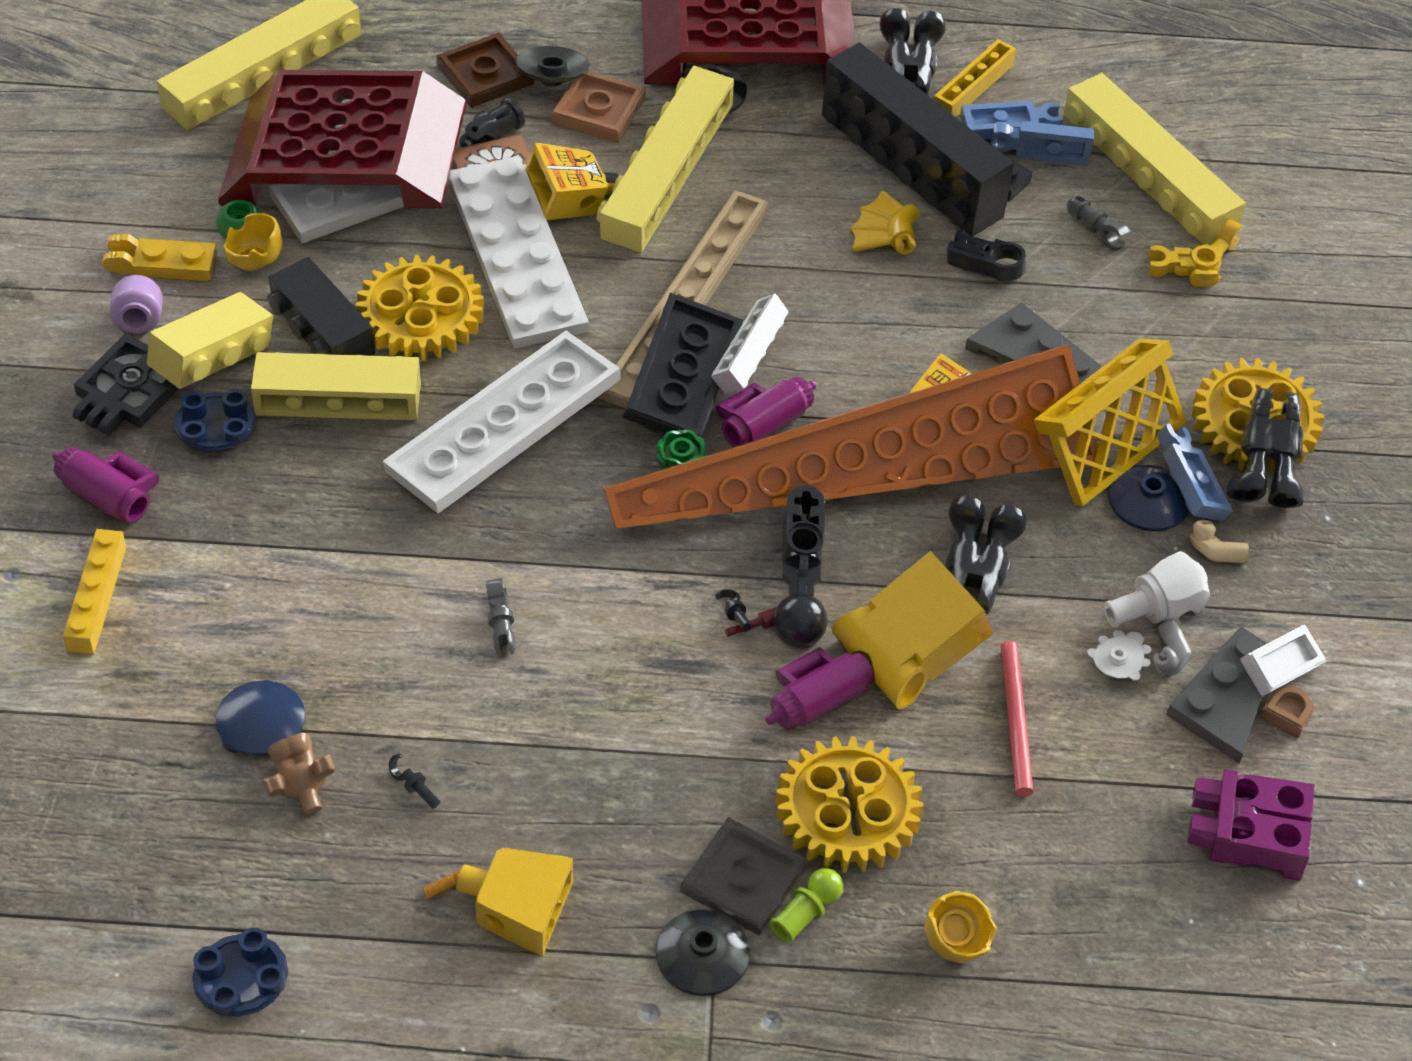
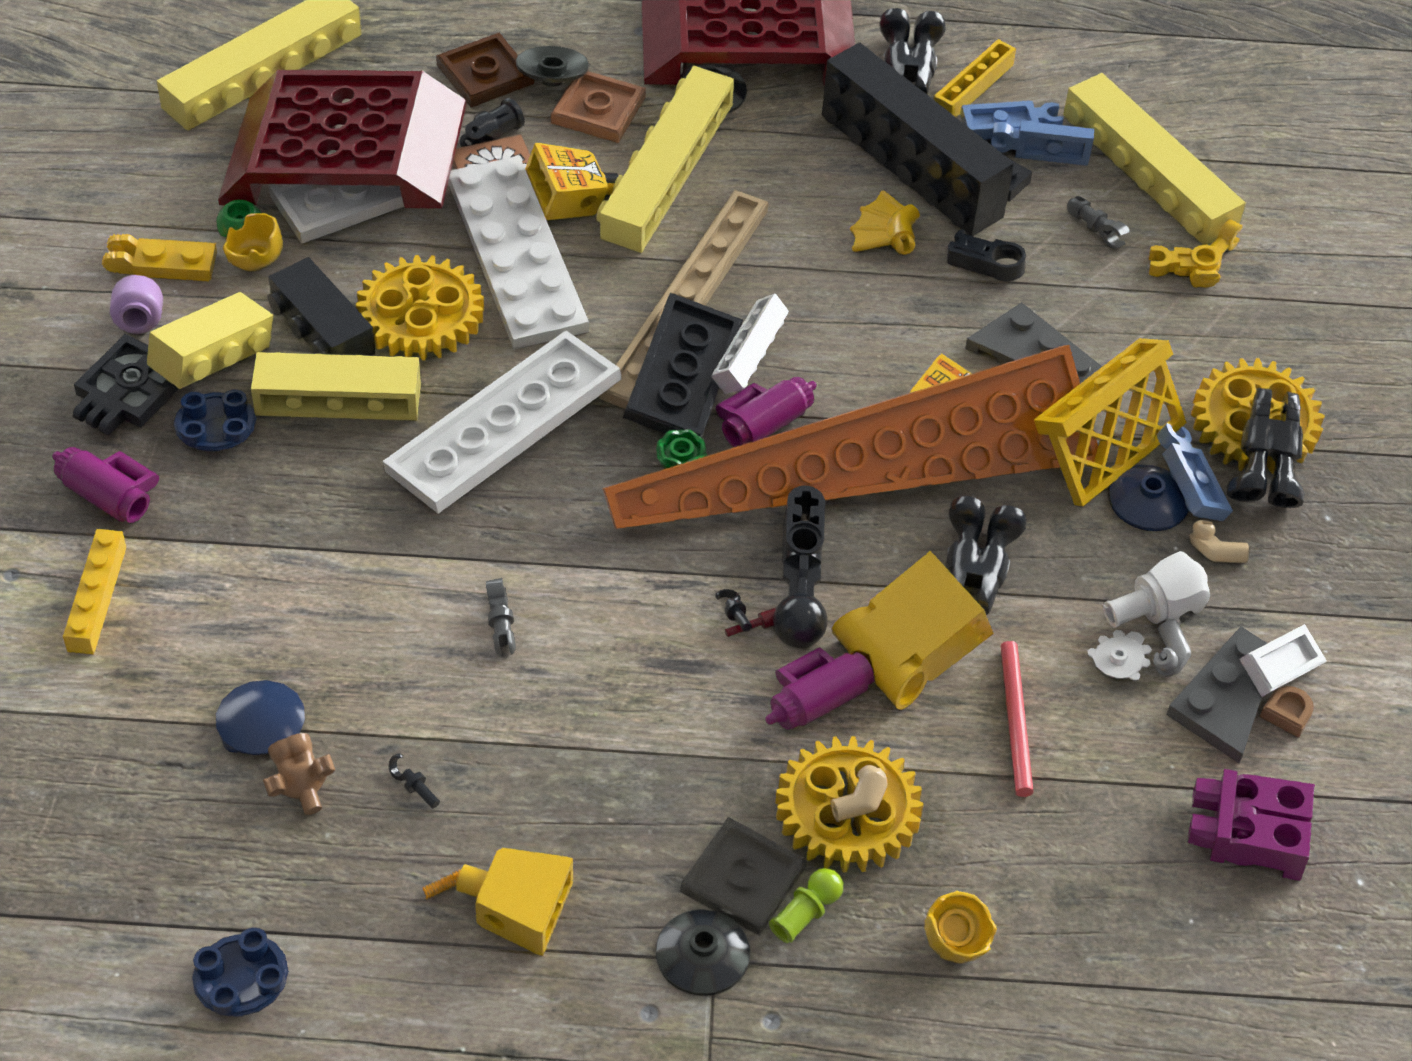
none -> tan arm [831,765,887,822]

